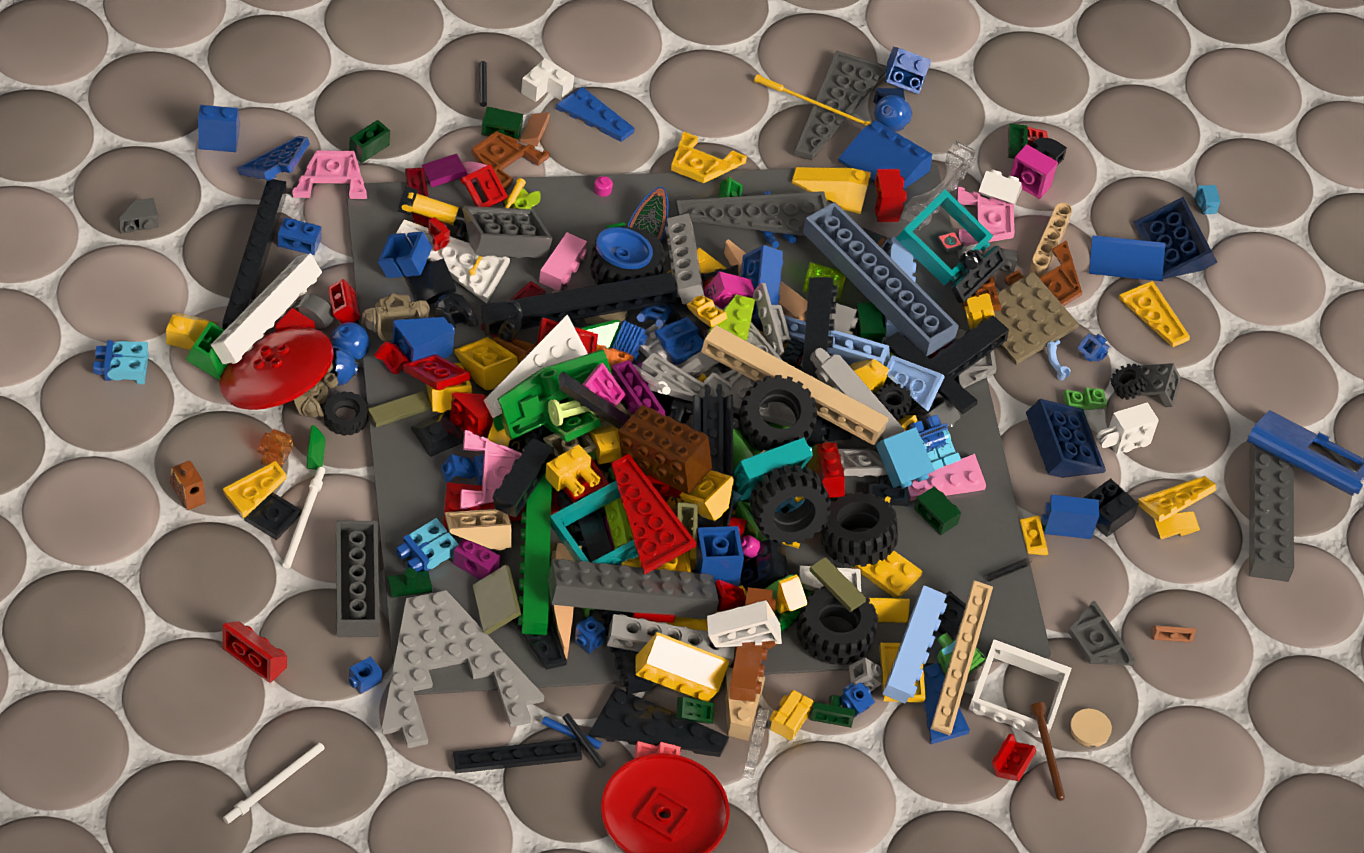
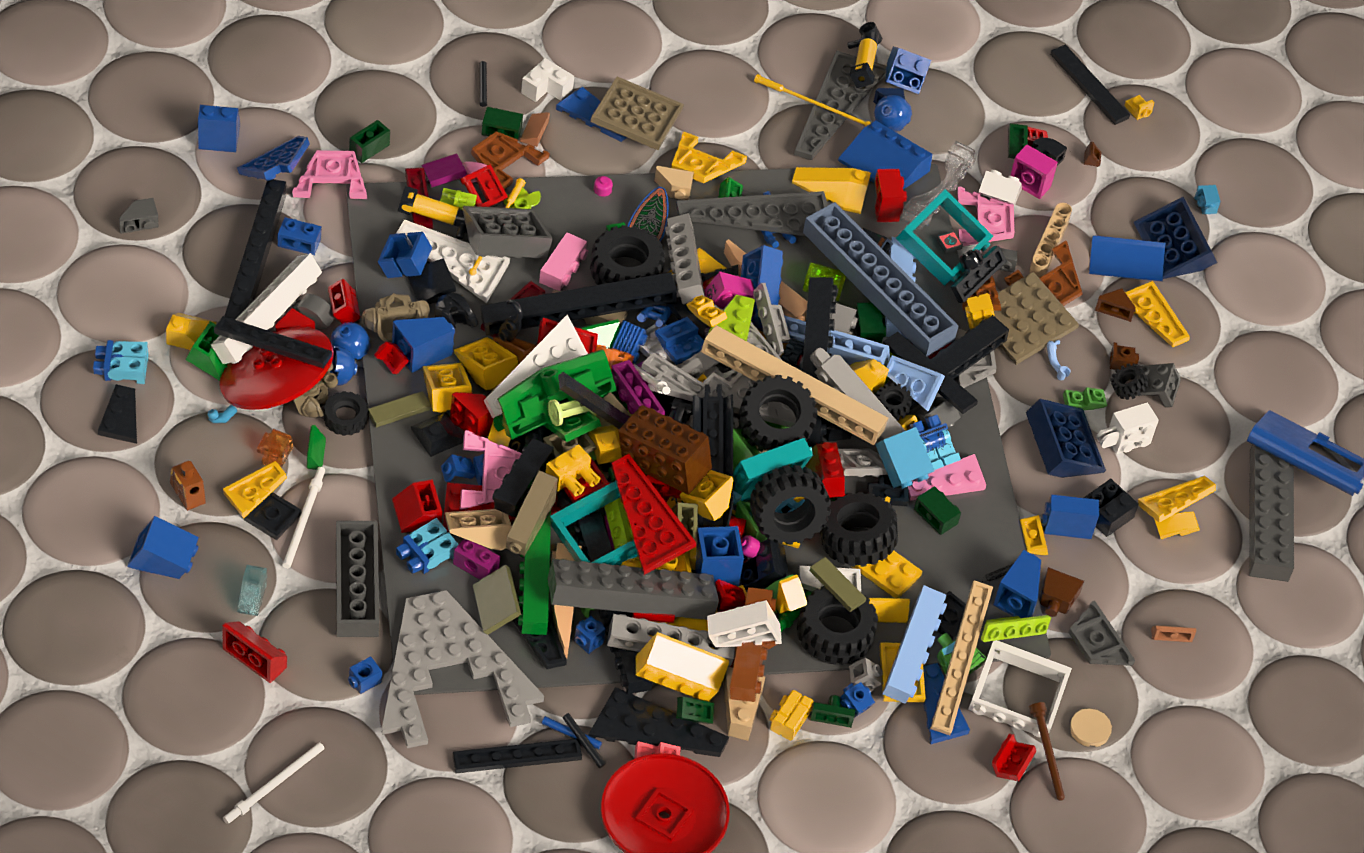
dark green tile [387,568,432,598] -> none
red plate [403,354,470,390] -> none
red bracket [428,217,450,252] -> none
dark pink wing [582,363,626,407] -> none
blue dish [596,227,653,270] -> none
clear beam [743,707,769,780] -> none
blue brick [1077,333,1110,362] -> none
none -> black wing [98,384,137,444]
none -> blue slope [127,516,199,579]
none -> dark azure arm [207,405,237,423]
none -> black tile [214,316,332,368]
none -> clear light blue slope [237,565,267,616]
none -> red slope [392,479,442,533]
none -> lime hips [440,188,477,209]
none -> dark tan slope [506,471,558,556]
none -> dark tan plate [590,77,684,150]
none -> tan slope [655,166,694,200]
none -> black piece [847,22,883,88]
none -> lime bracket [981,615,1051,642]
none -> blue slope [993,550,1041,618]
none -> reddish brown torso [1040,567,1084,617]
none -> black tile [1050,44,1130,125]
none -> reddish brown slope [1084,142,1101,167]
none -> reddish brown slope [1095,288,1136,322]
none -> reddish brown brick [1109,342,1139,370]
none -> yellow bracket [1124,95,1154,120]

